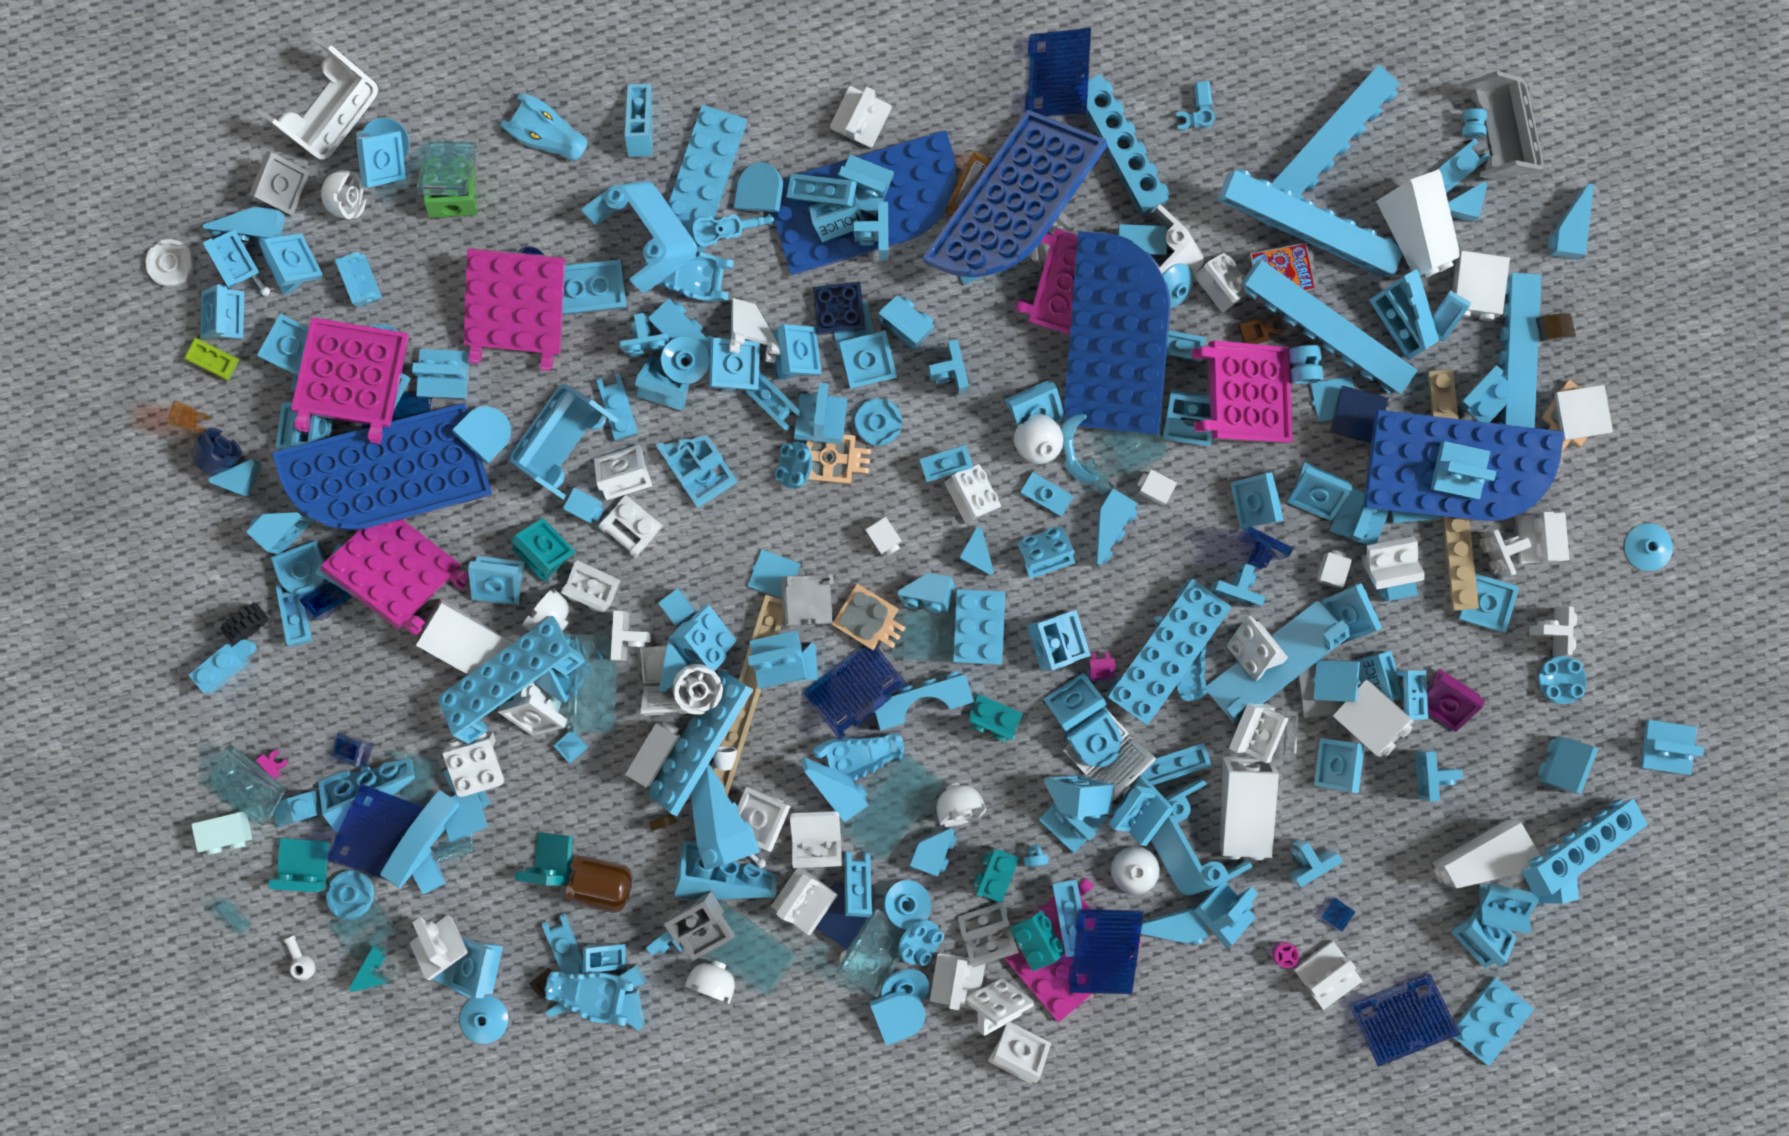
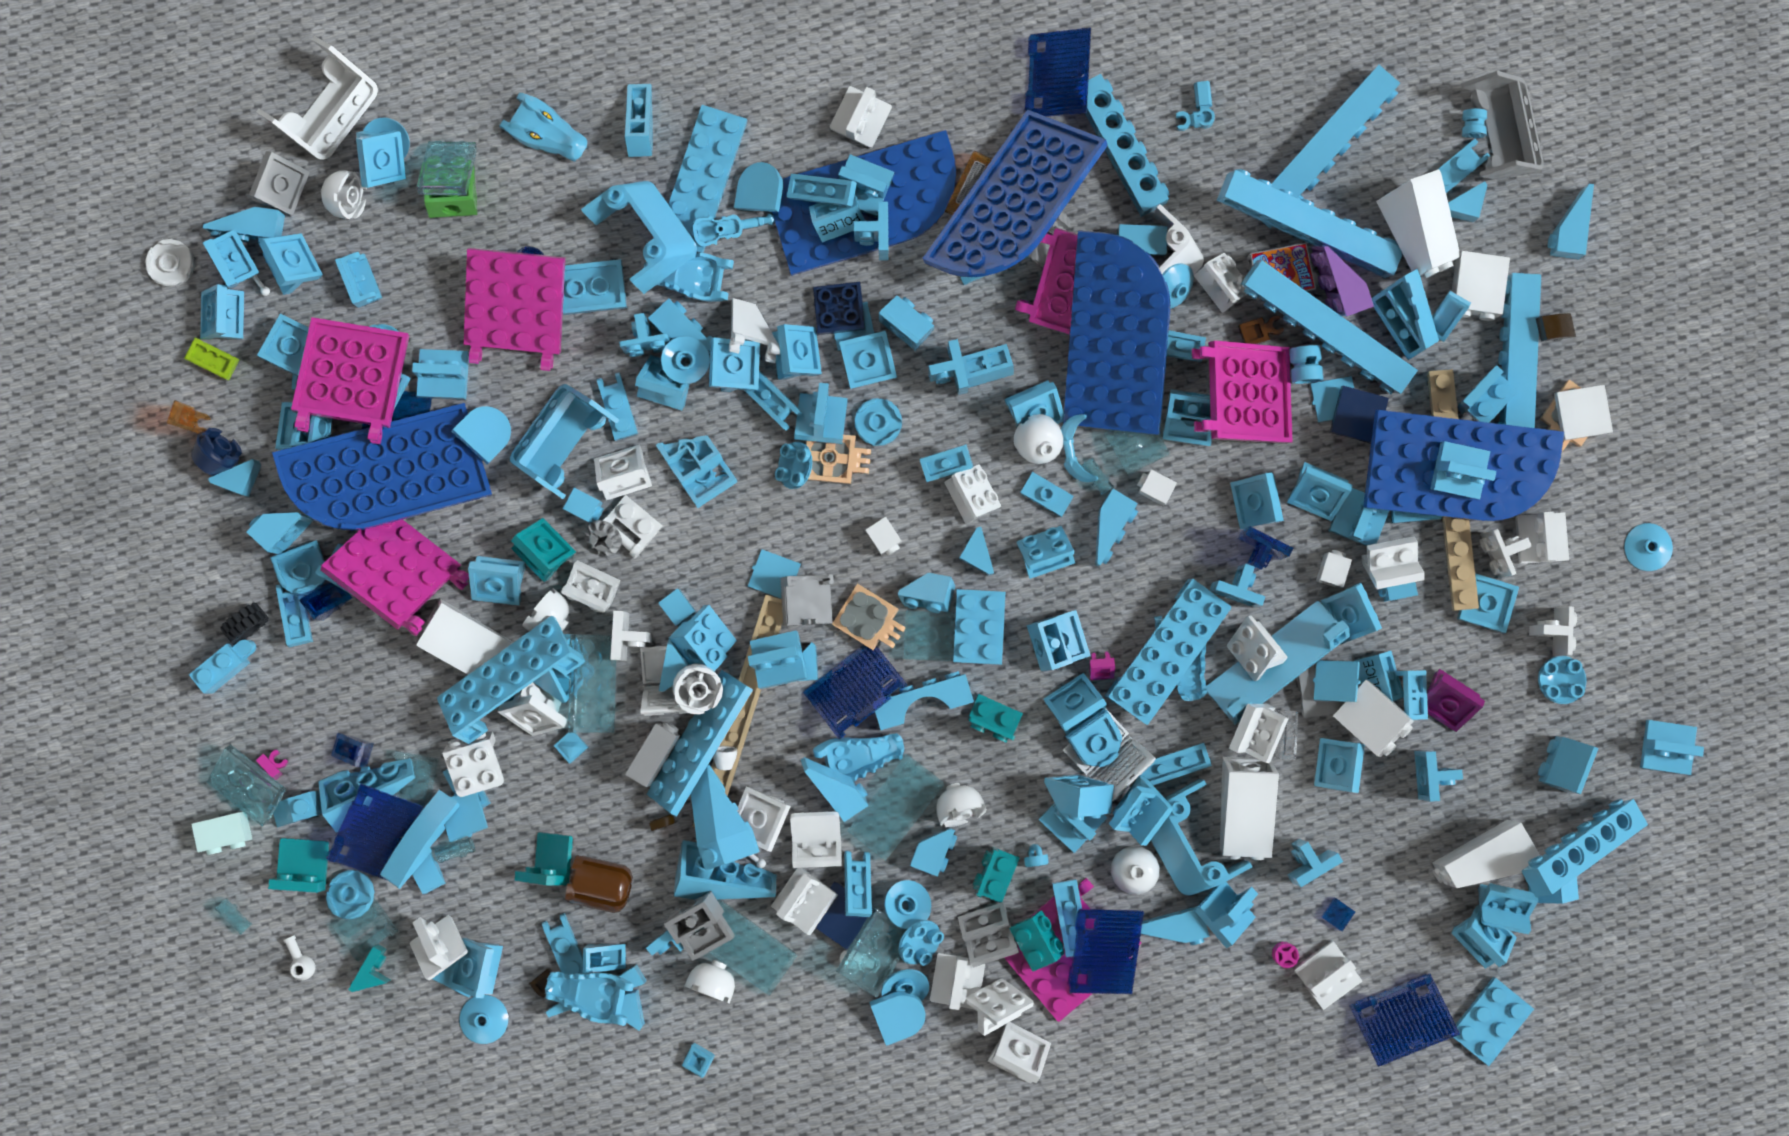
none -> light grey gear [584,520,622,556]
none -> medium azure tile [682,1043,715,1078]
none -> medium azure hinge [962,344,1014,388]
none -> medium lavender slope [1310,246,1374,317]

